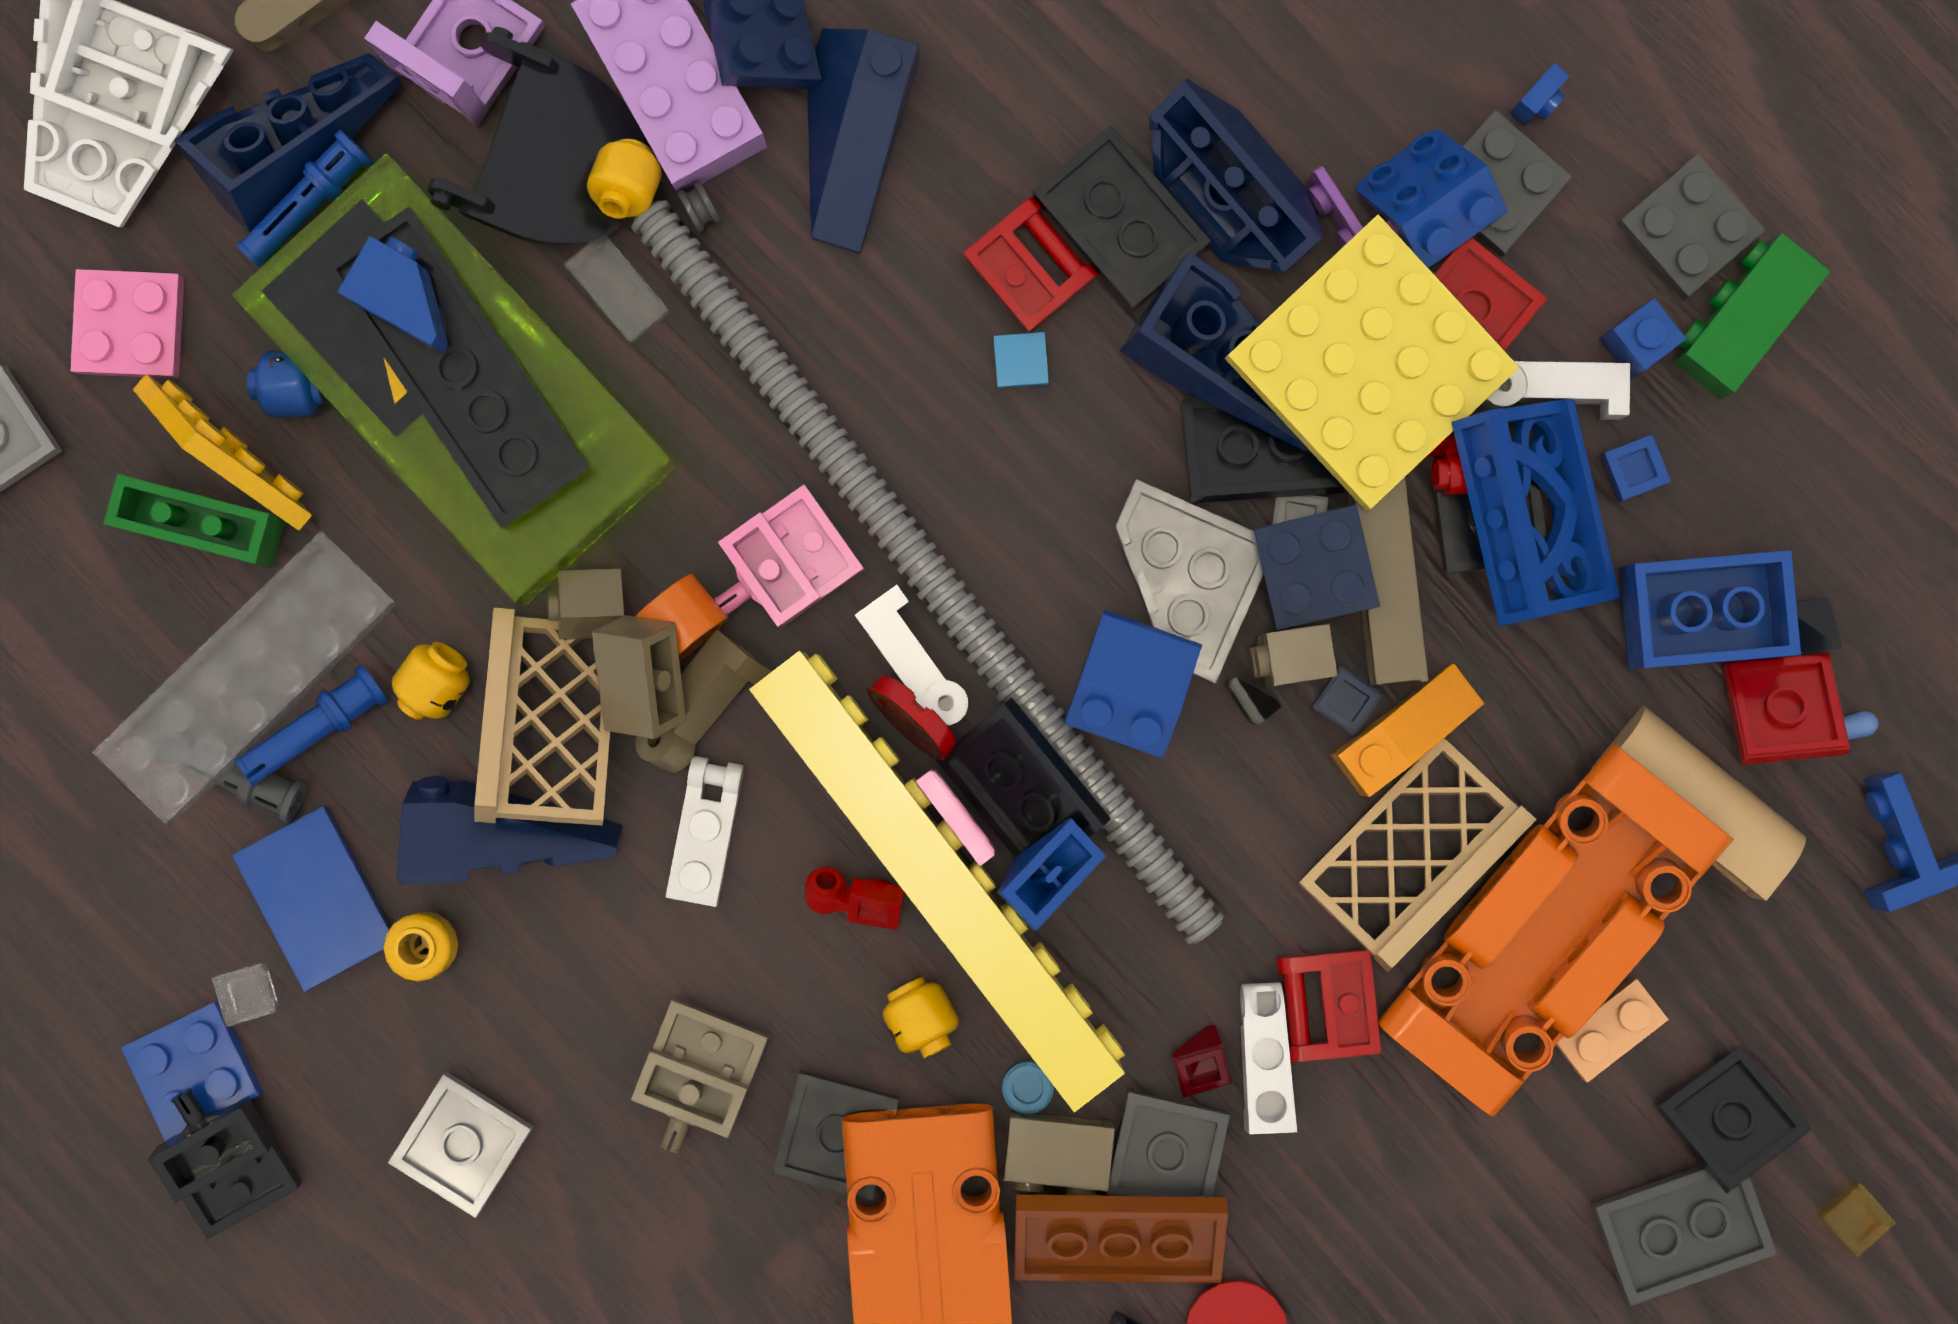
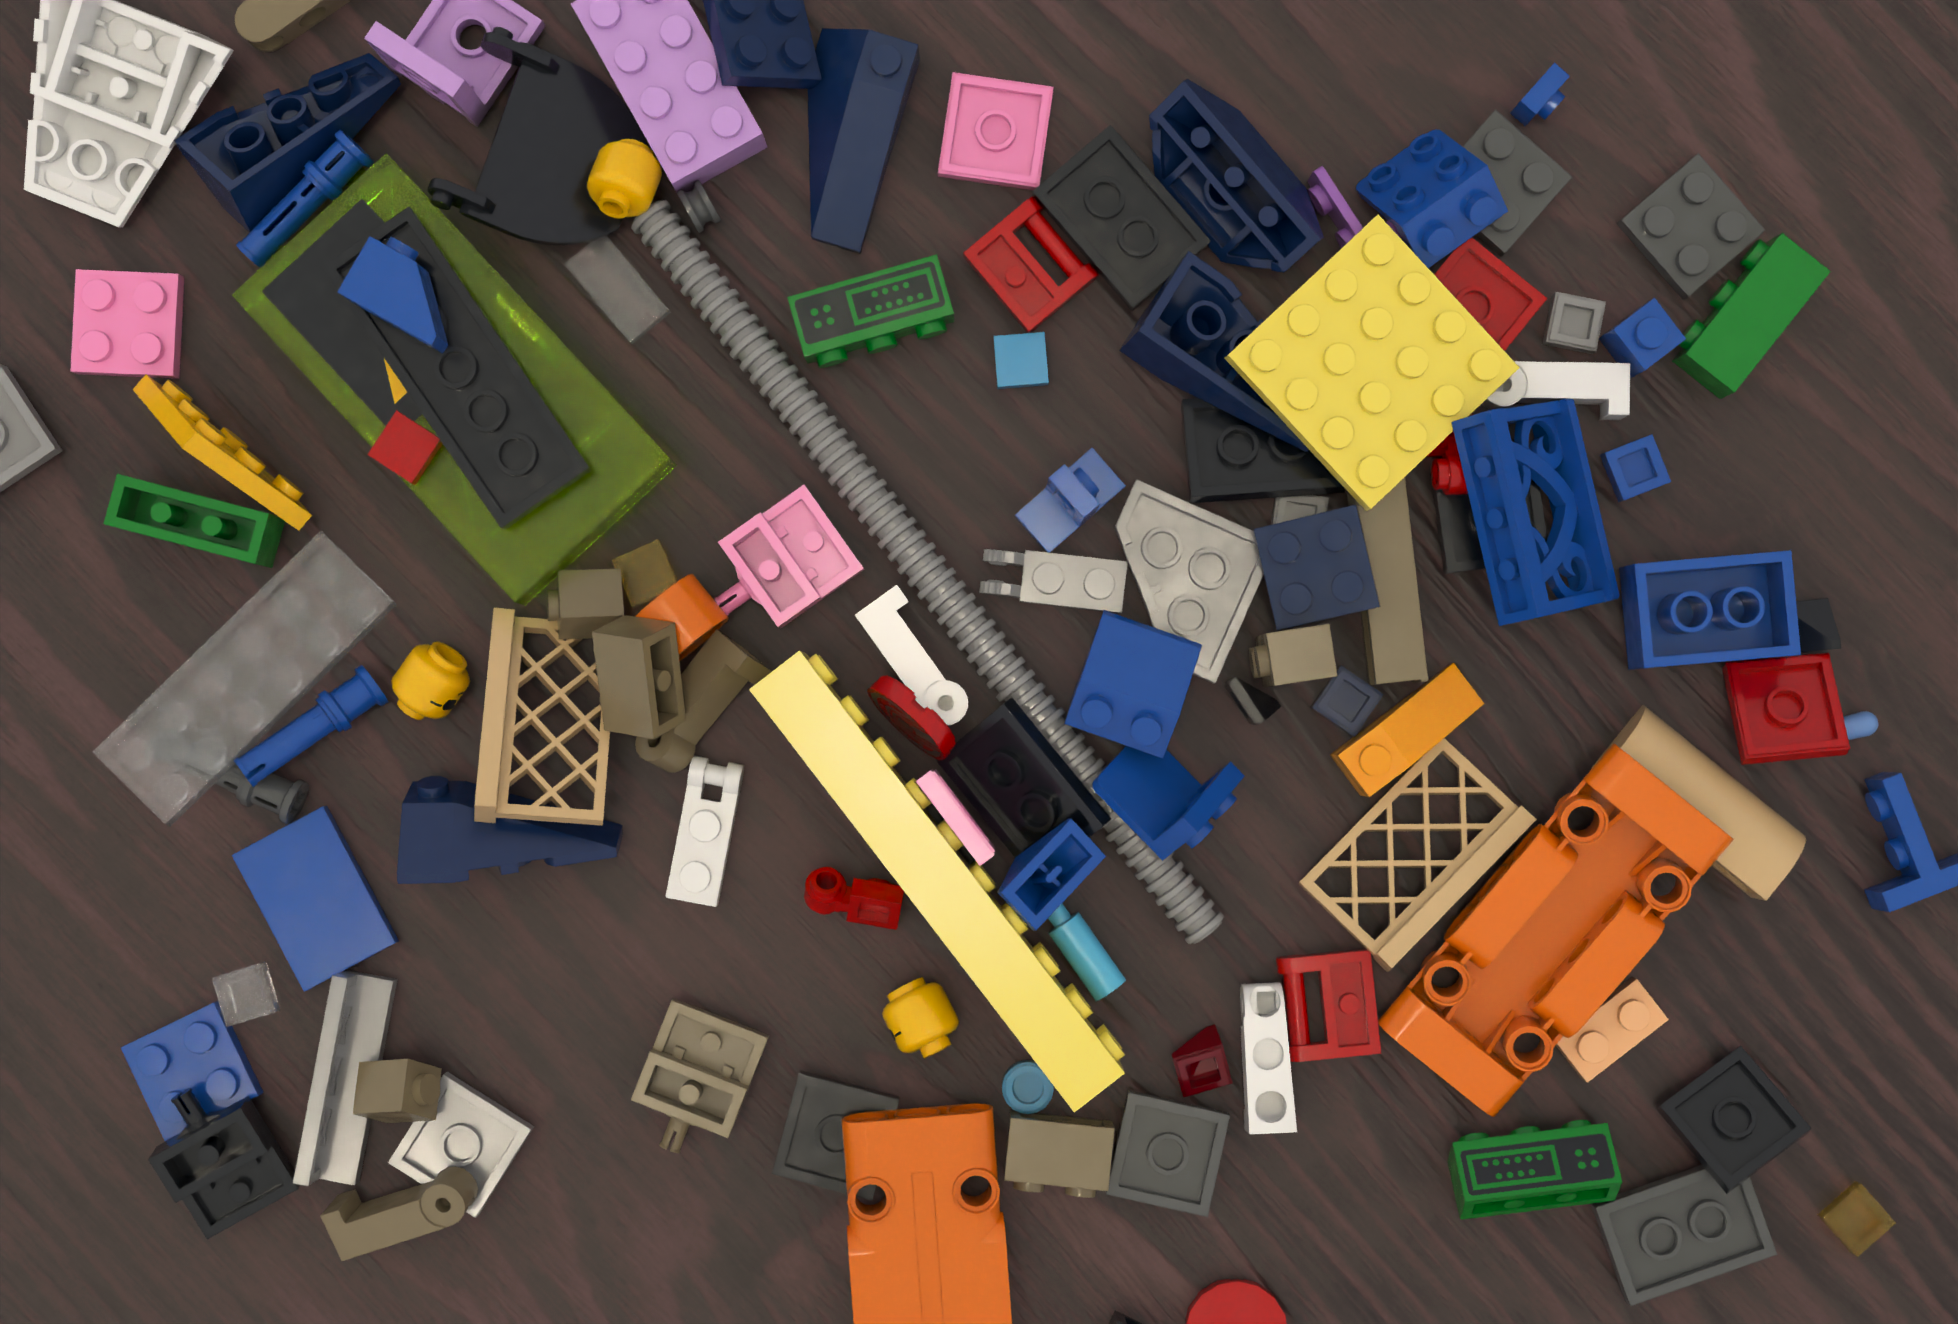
blue head [247,350,329,418] -> none
yellow head [384,911,458,982] -> none
dark orange plate [1014,1194,1228,1283] -> none
none -> light grey fence [293,970,398,1186]
none -> dark tan leg [320,1166,478,1261]
none -> dark tan brick [353,1058,442,1123]
none -> red tile [367,410,443,485]
none -> clear yellow tile [612,539,678,608]
none -> brick [787,254,955,368]
none -> bright pink tile [938,72,1054,190]
none -> light grey hinge [979,549,1128,613]
none -> bracket [1015,448,1126,553]
none -> medium azure cylinder [1048,903,1126,1001]
none -> blue bracket [1092,745,1245,861]
none -> green brick [1447,1120,1622,1220]
none -> light grey tile [1542,292,1606,354]

